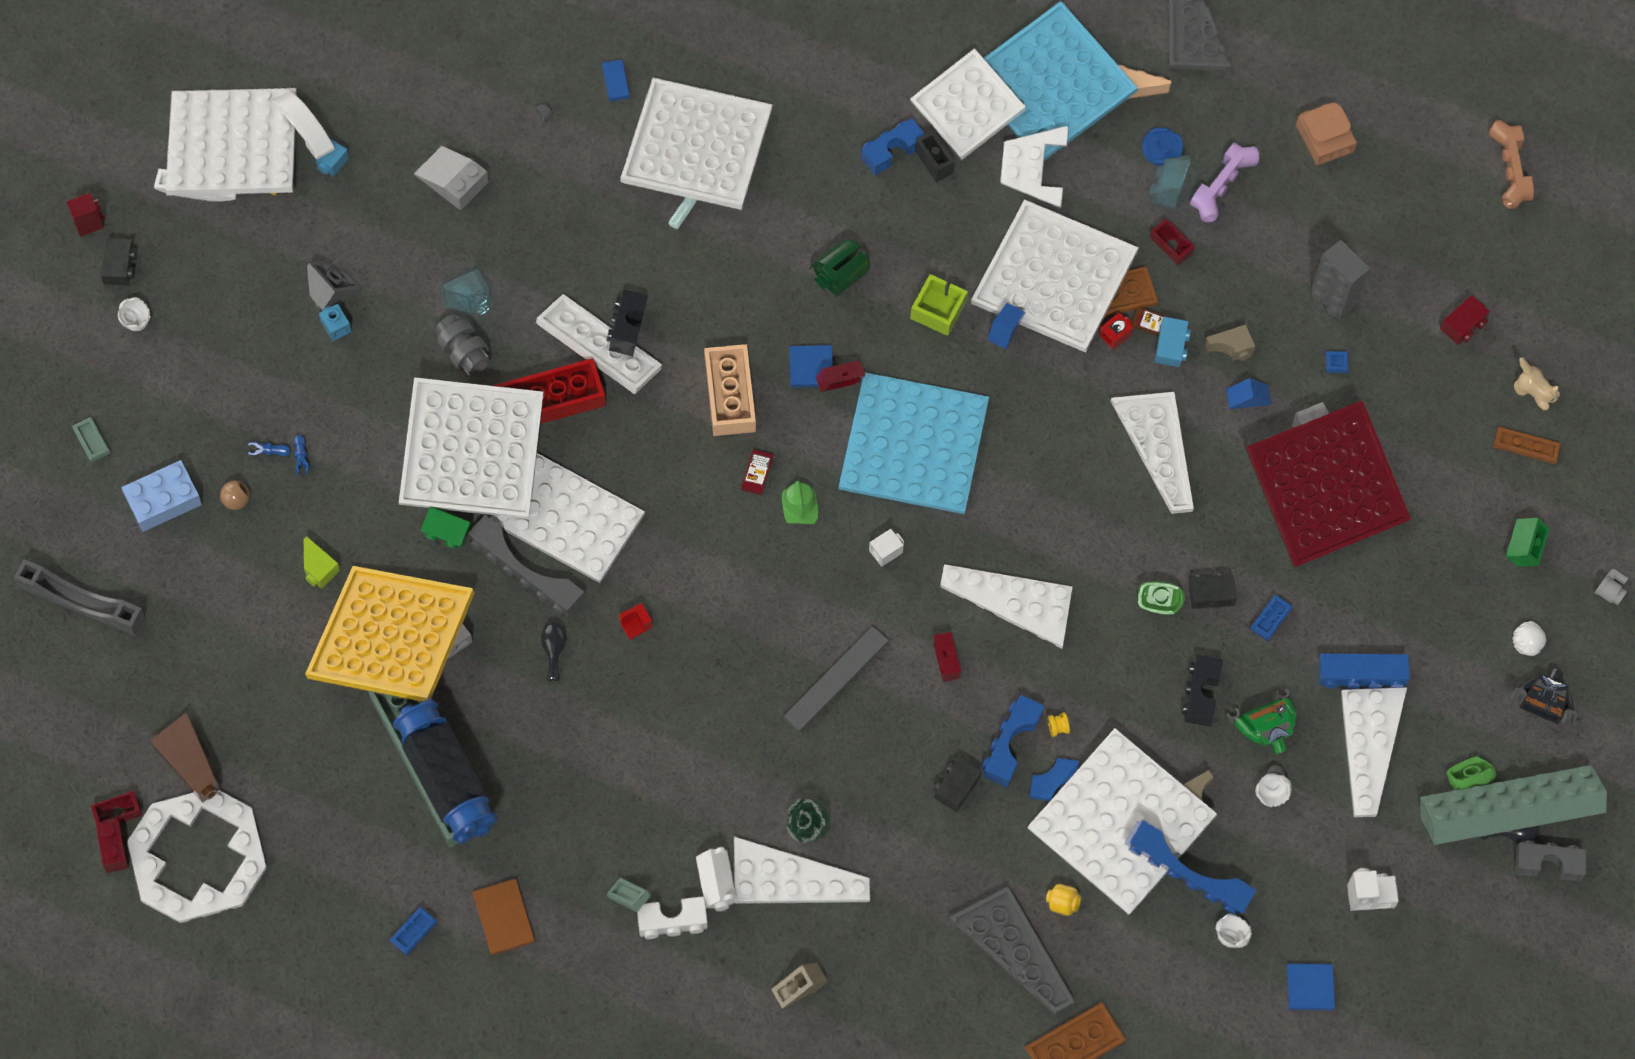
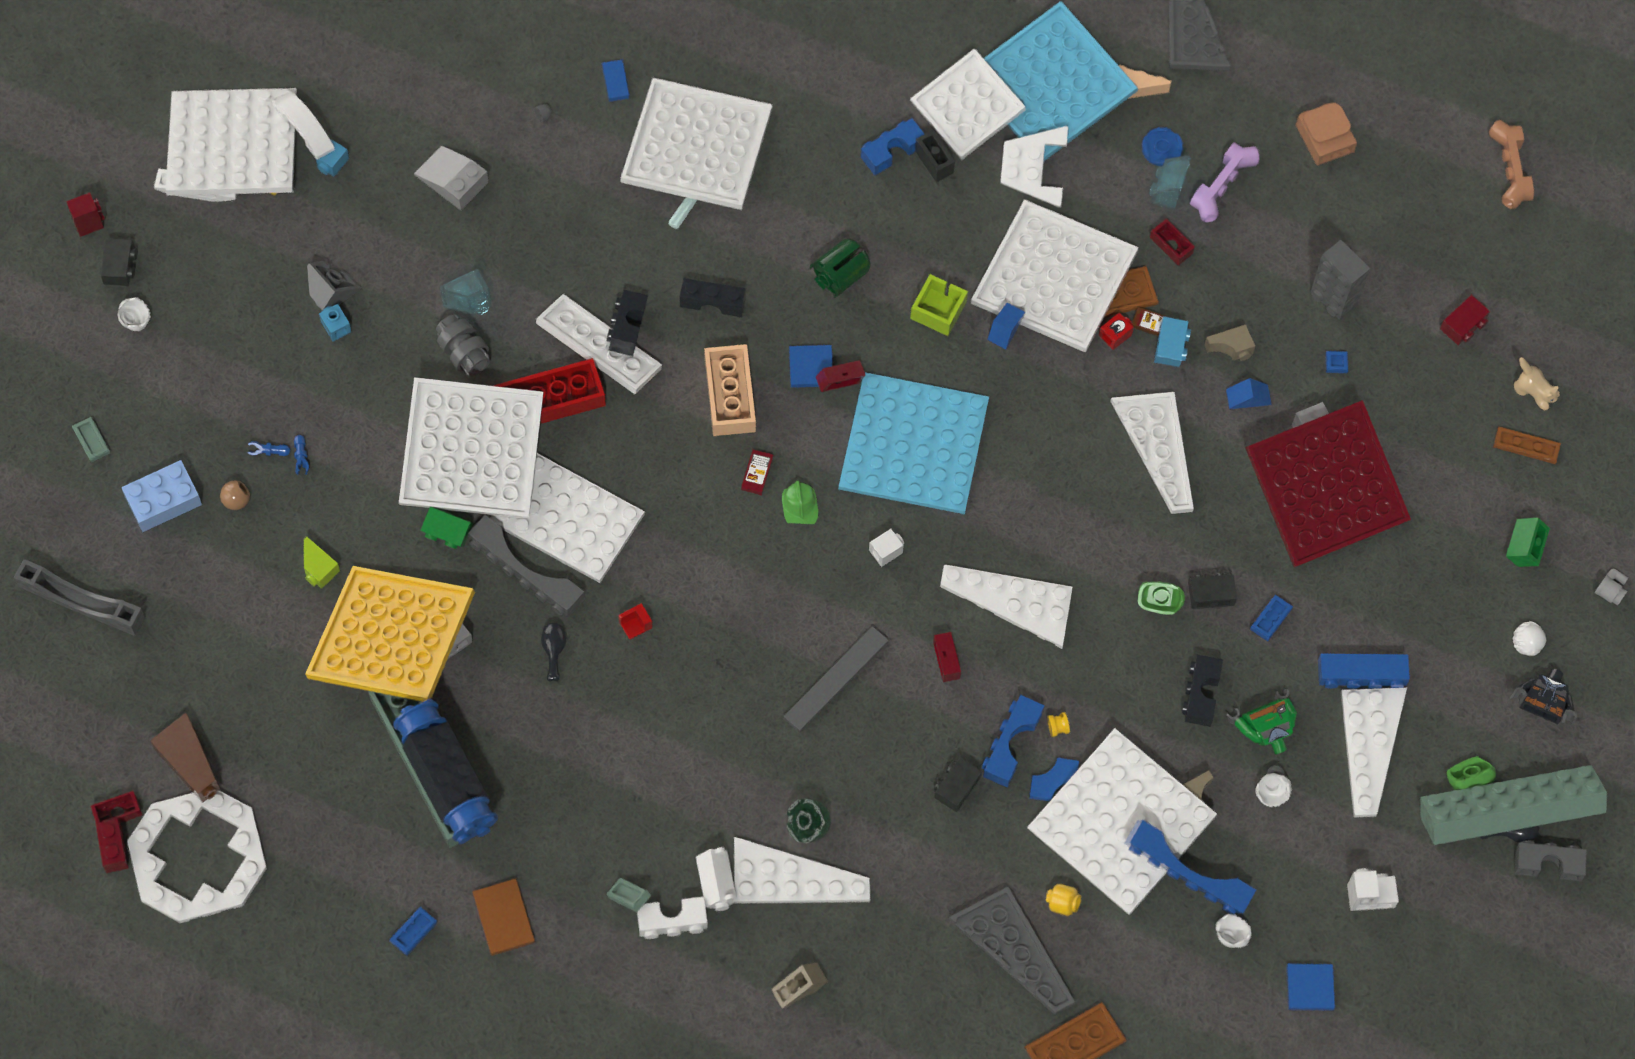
none -> black arch [680,278,746,317]

